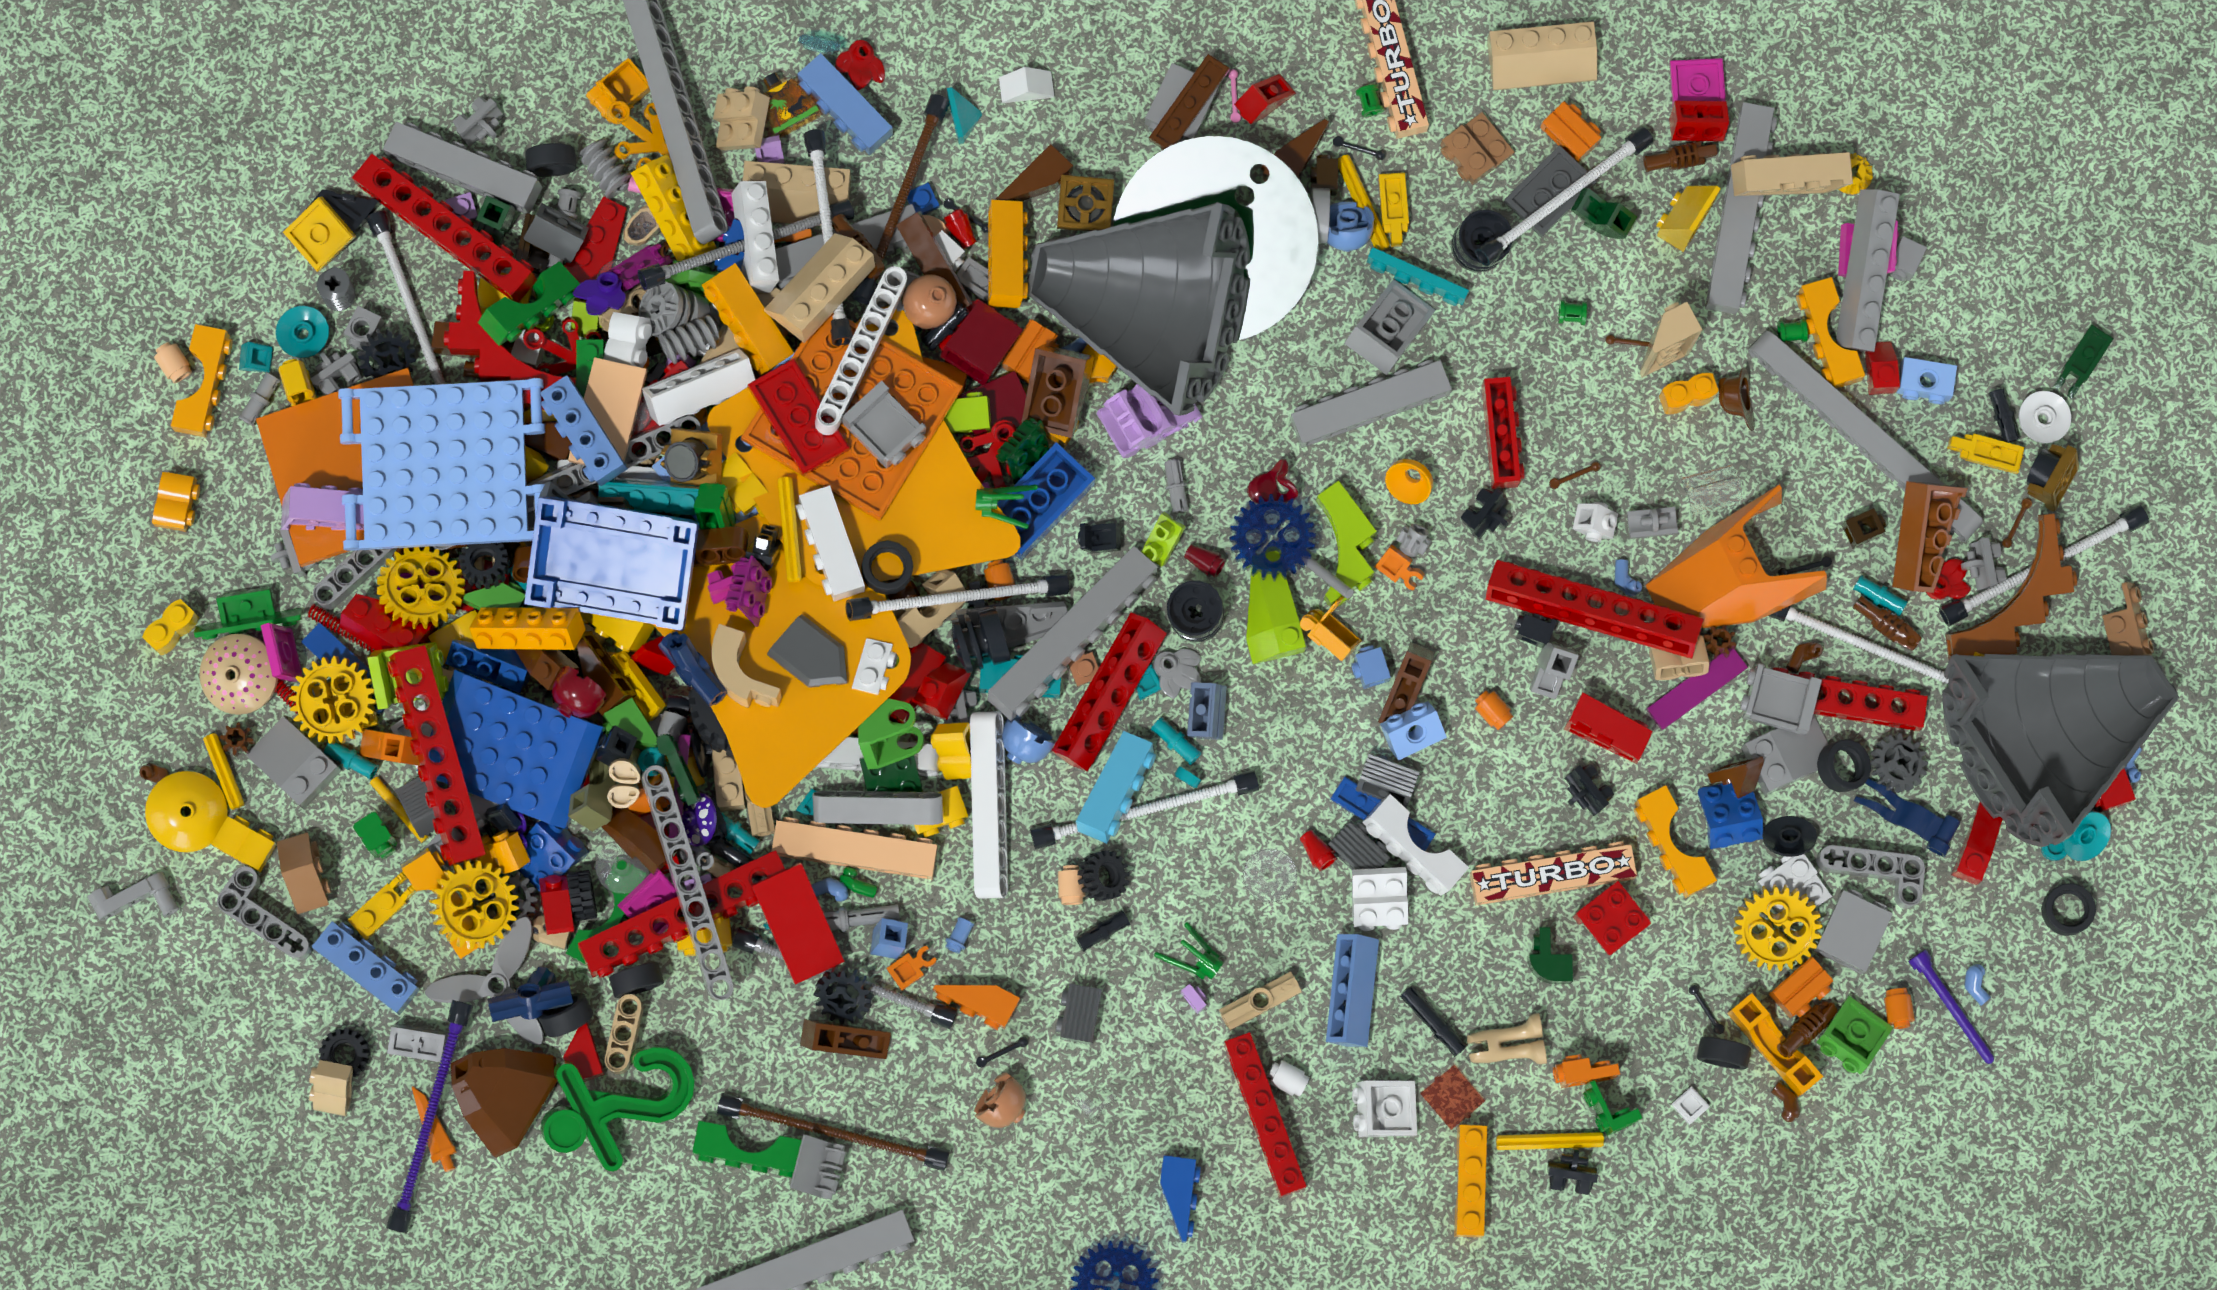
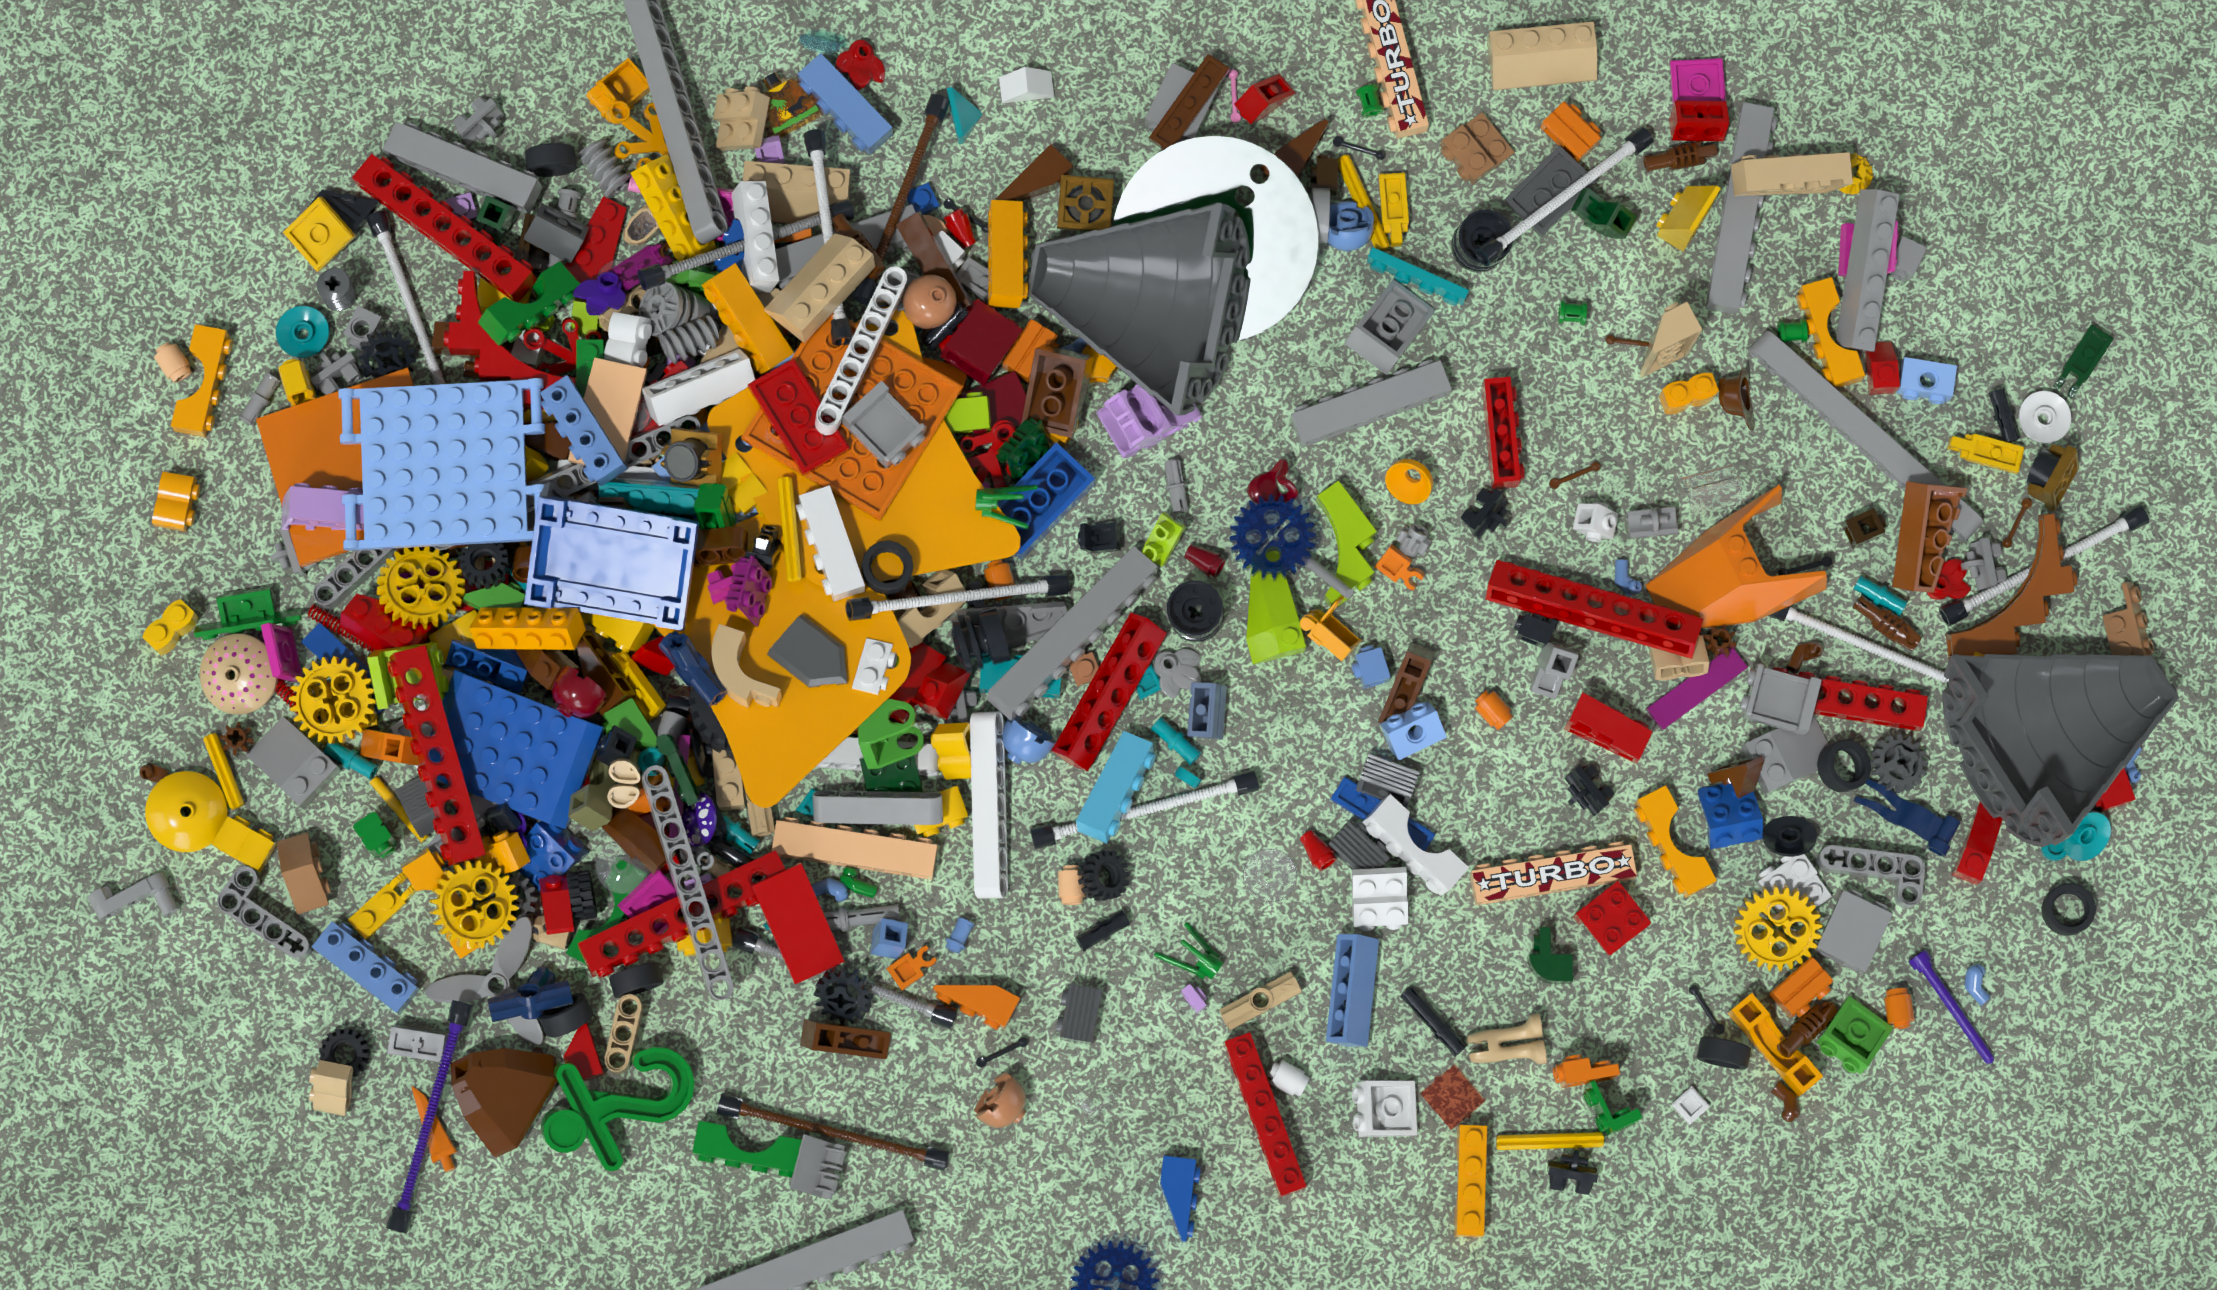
teal slope [239,342,273,373] -> none

